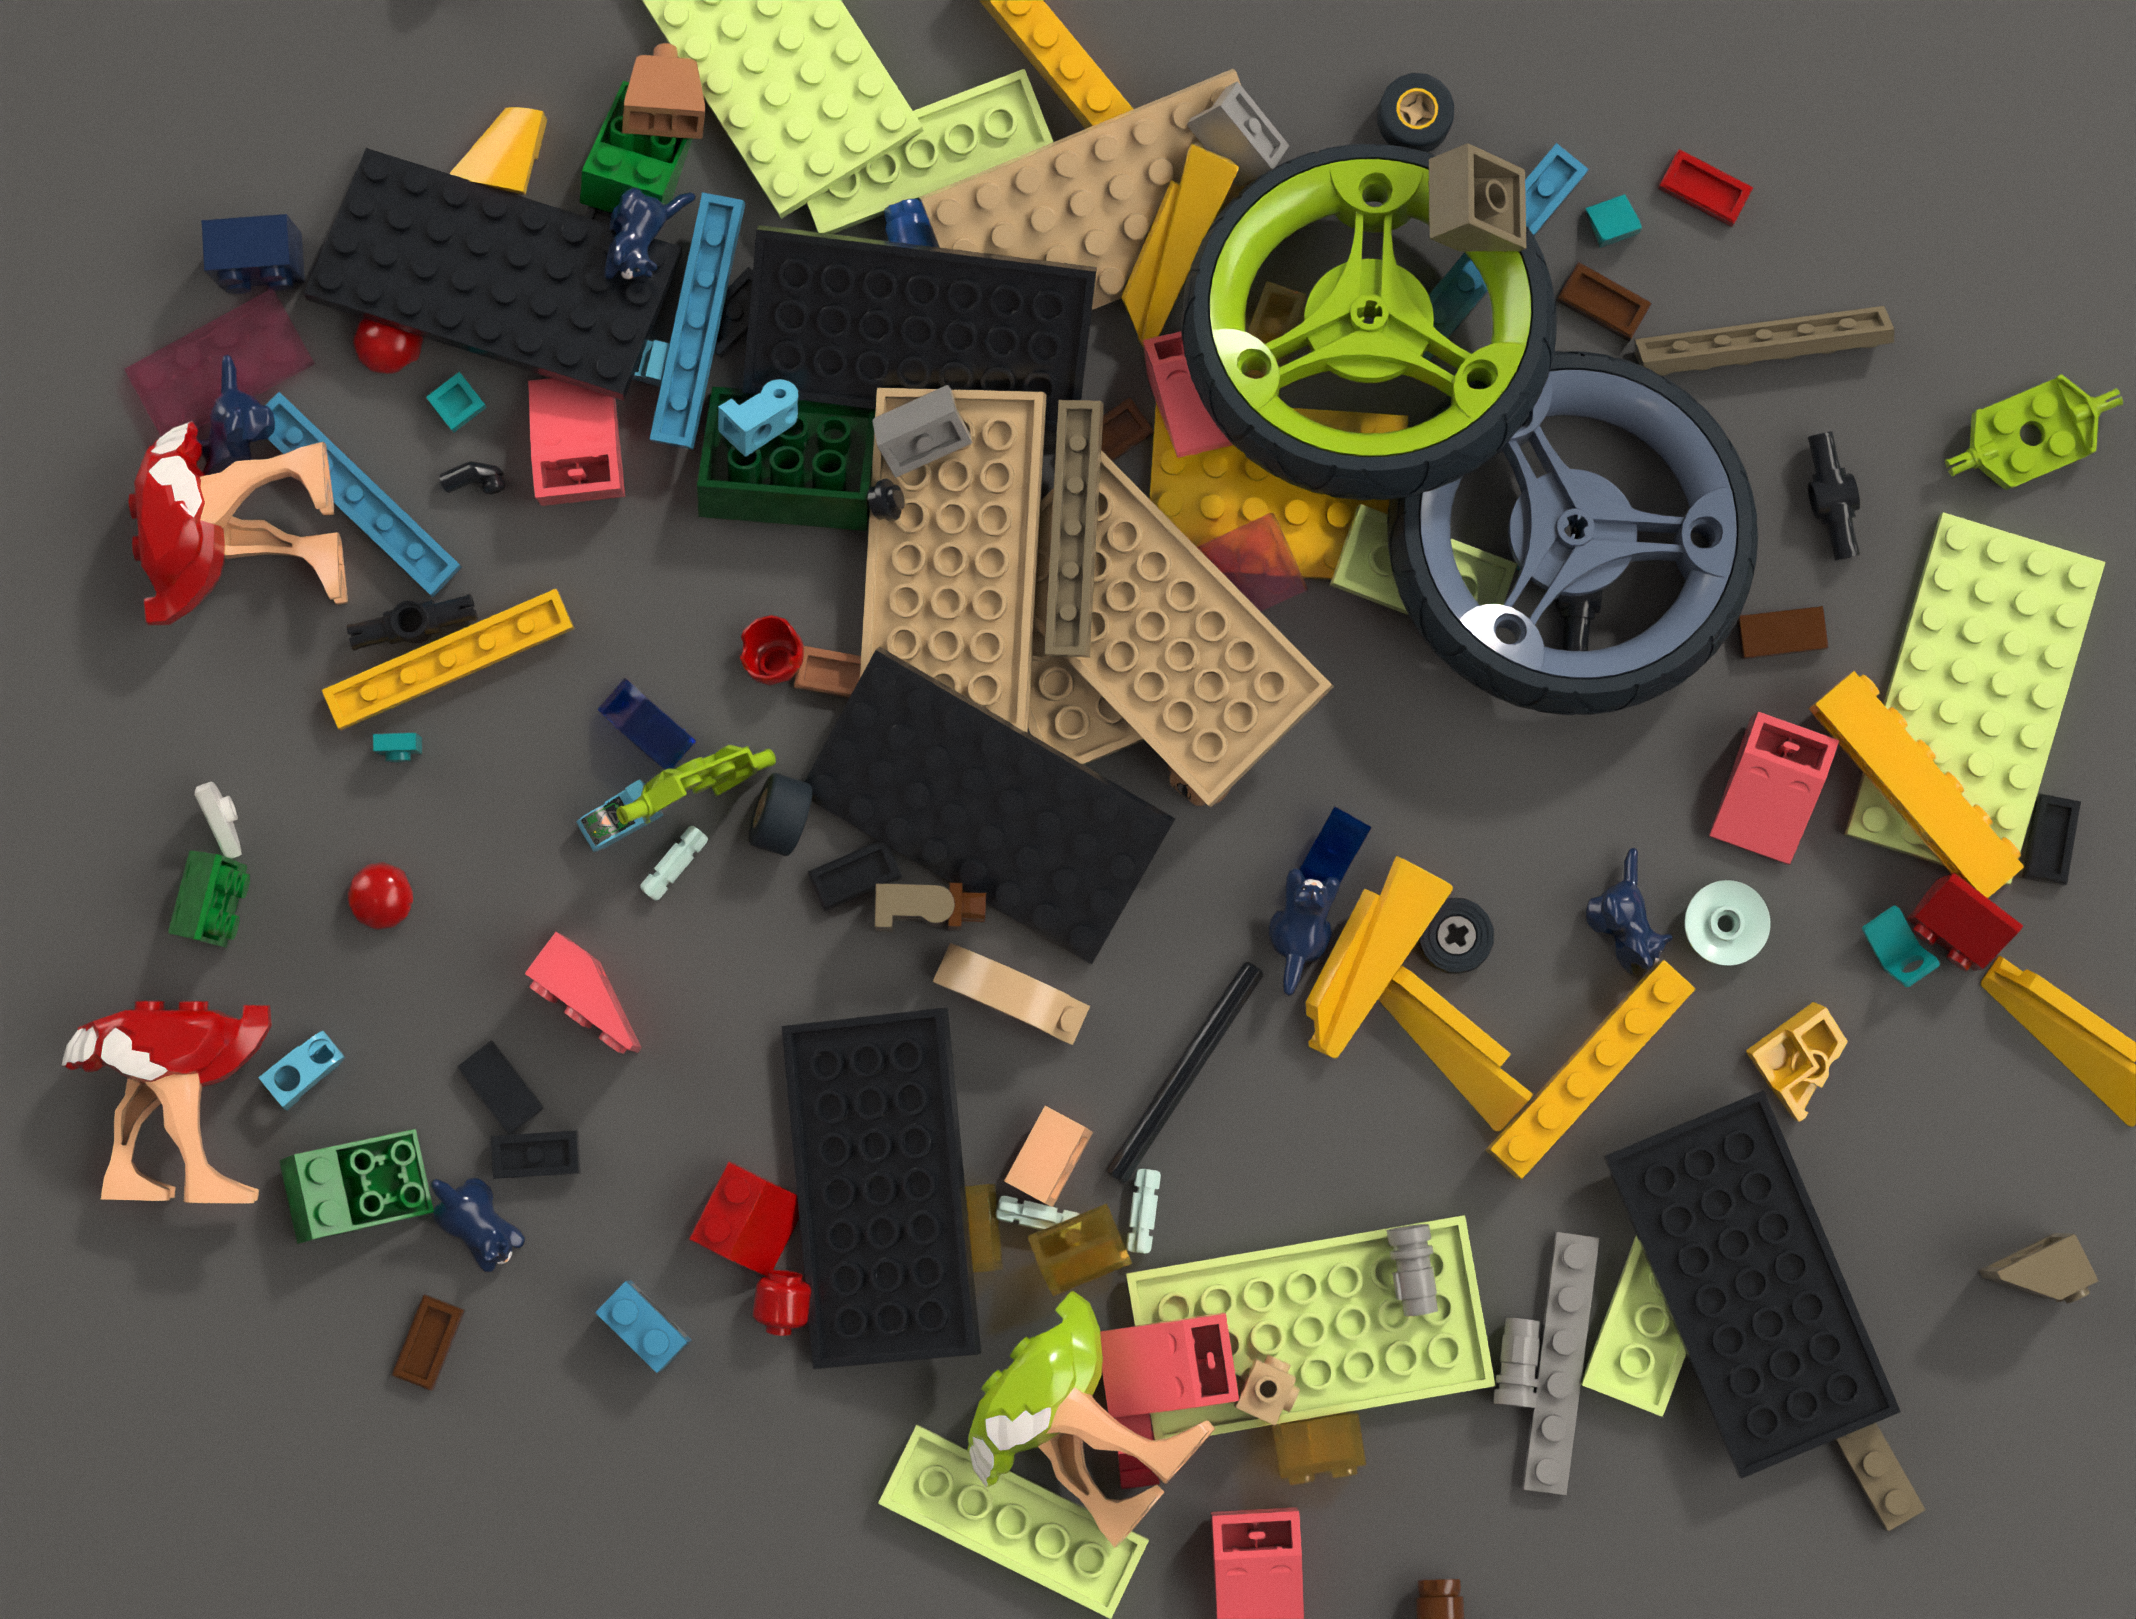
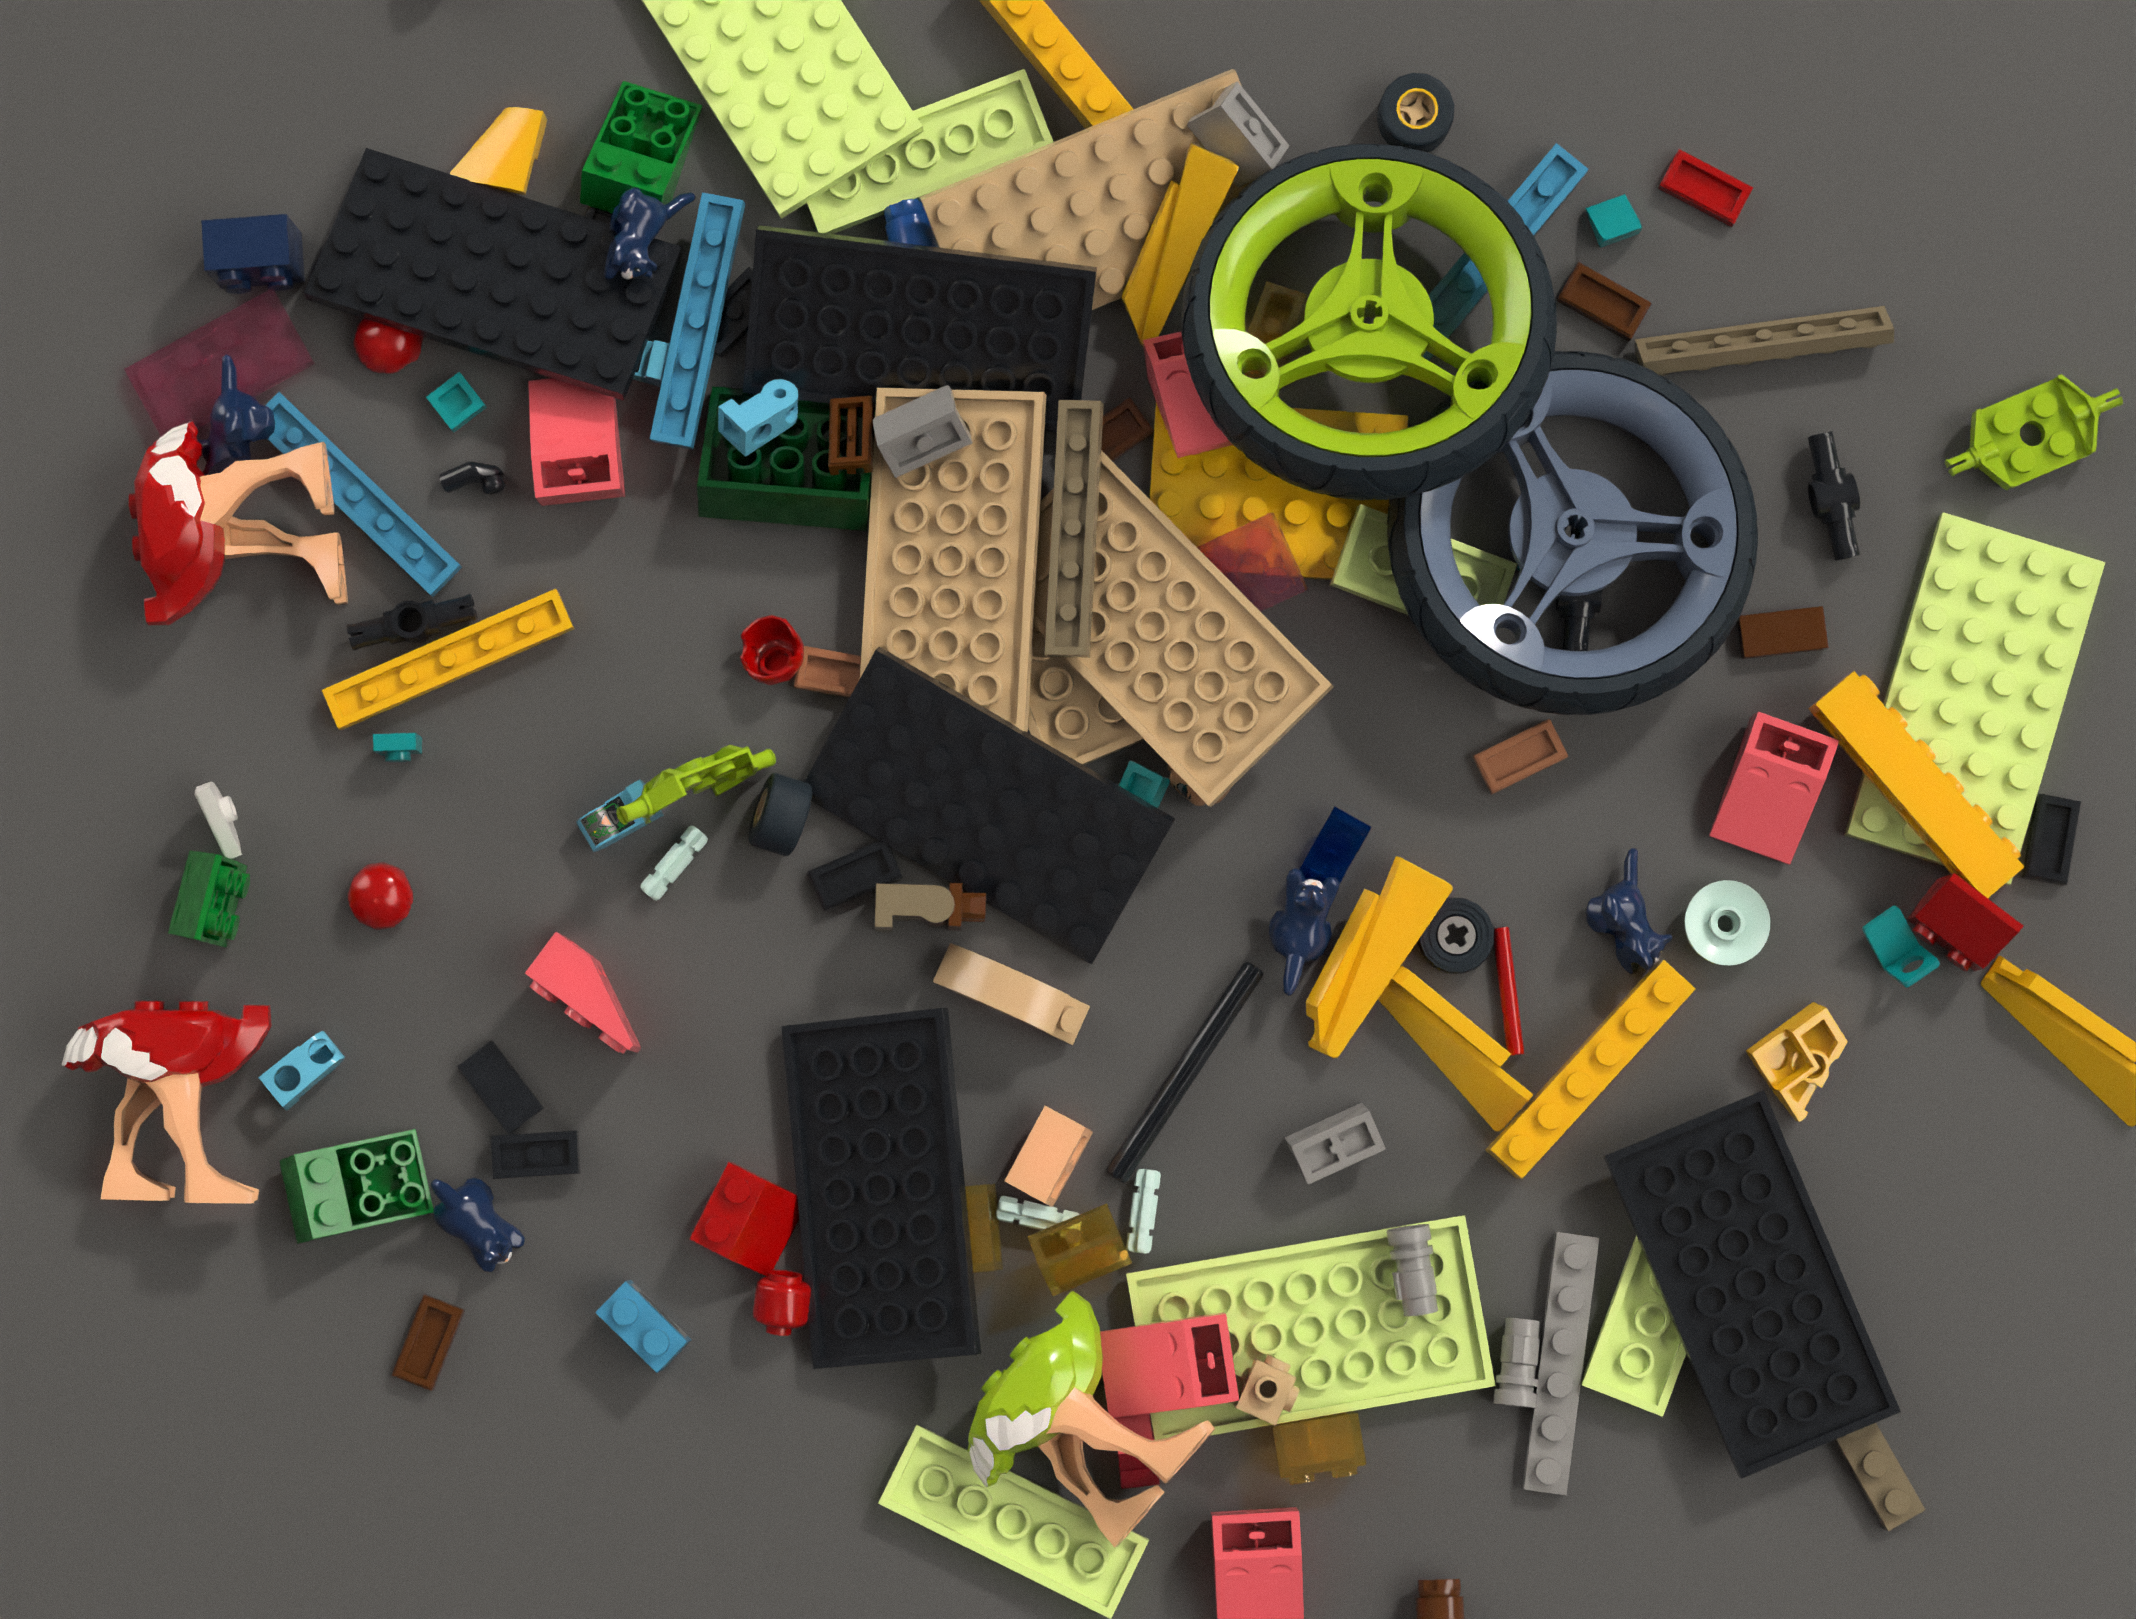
clear blue slope [597,678,696,770] -> none
nougat torso [622,43,705,139] -> none
black plate [868,478,905,521] -> none
dark tan slope [1428,143,1527,251] -> none
dark tan slope [1979,1233,2099,1304] -> none
none -> reddish brown tile [828,396,874,475]
none -> teal plate [1119,760,1170,808]
none -> light grey hinge [1284,1103,1386,1185]
none -> nougat tile [1473,719,1569,795]
none -> red bar [1494,927,1525,1056]

